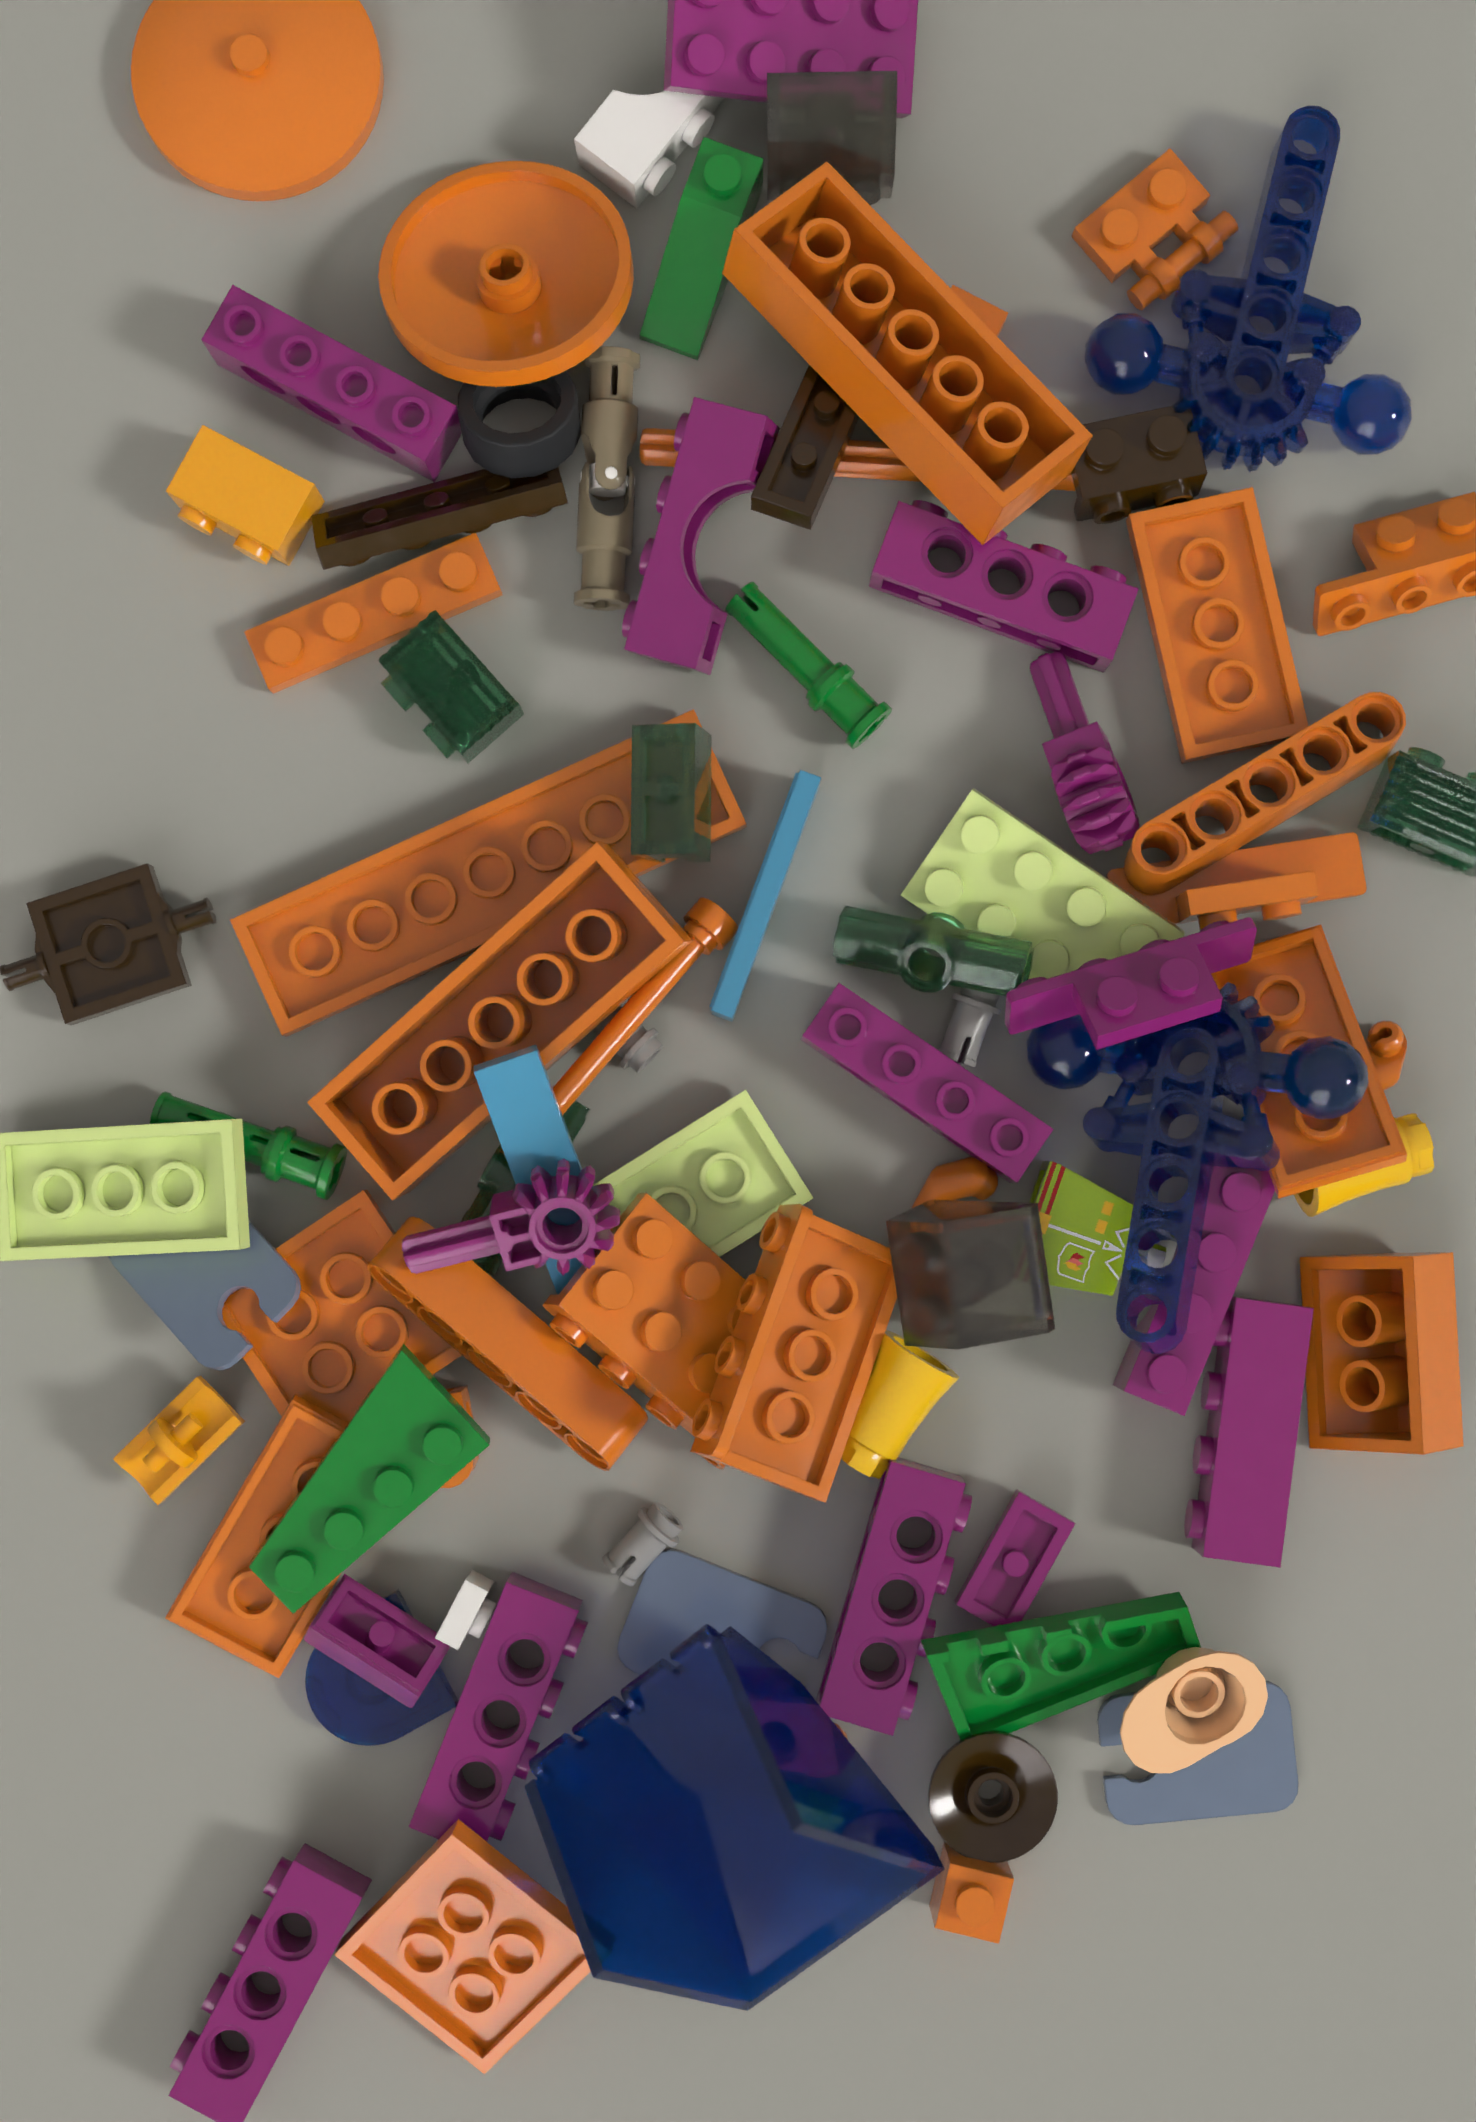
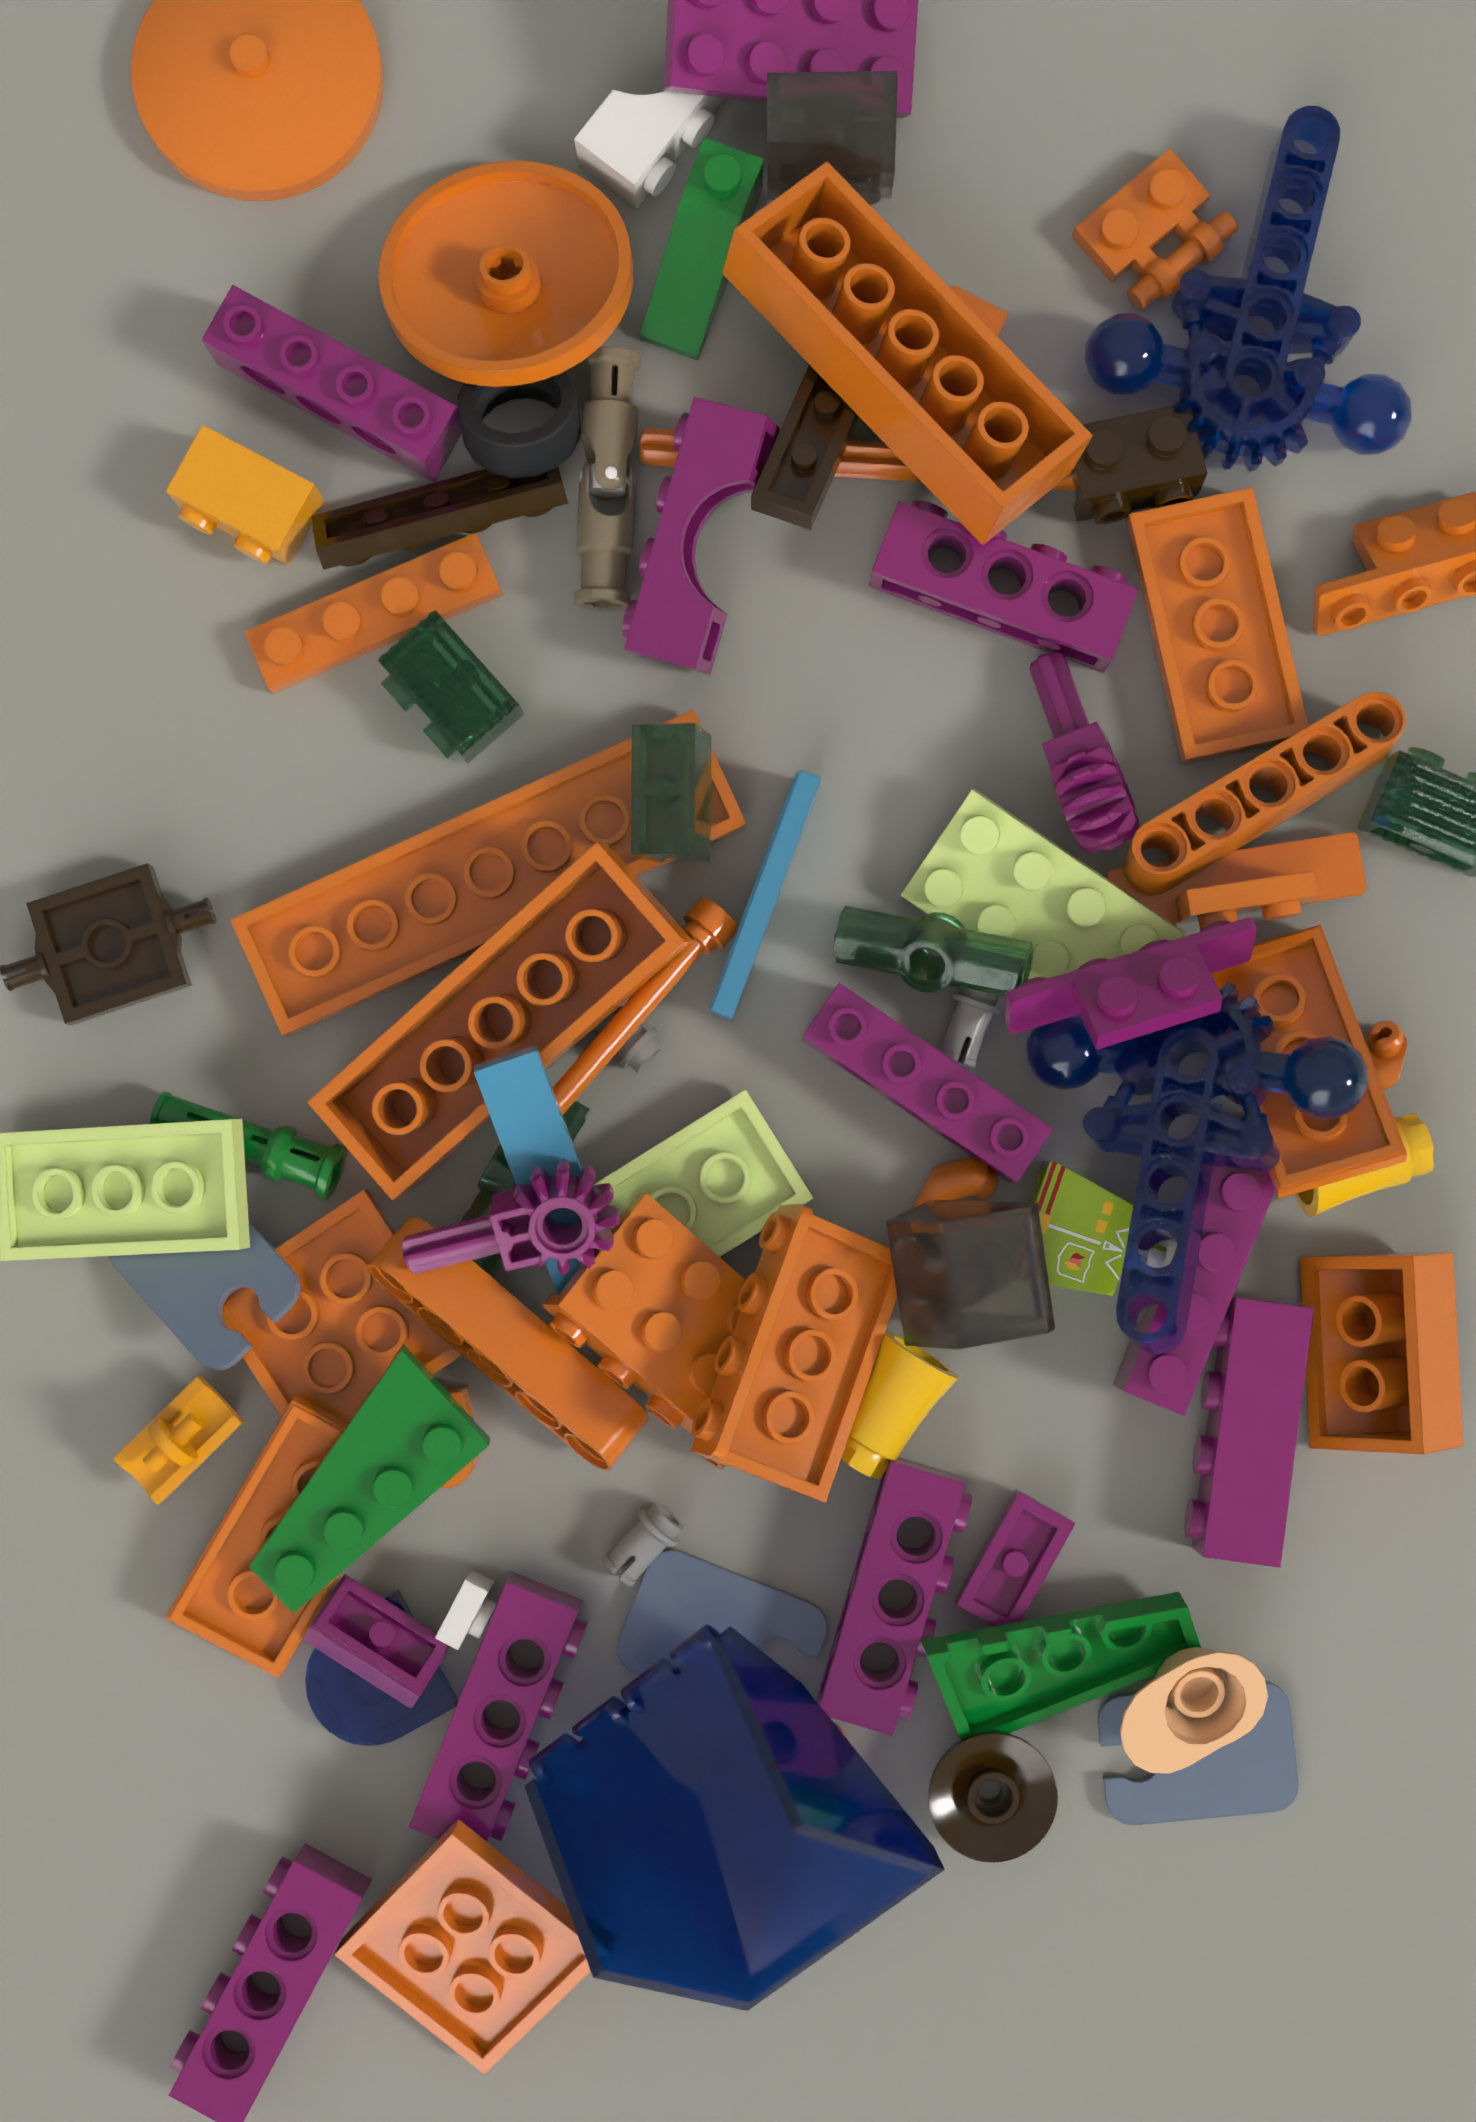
green pin [725,581,892,749] -> none
orange brick [929,1842,1014,1944] -> none

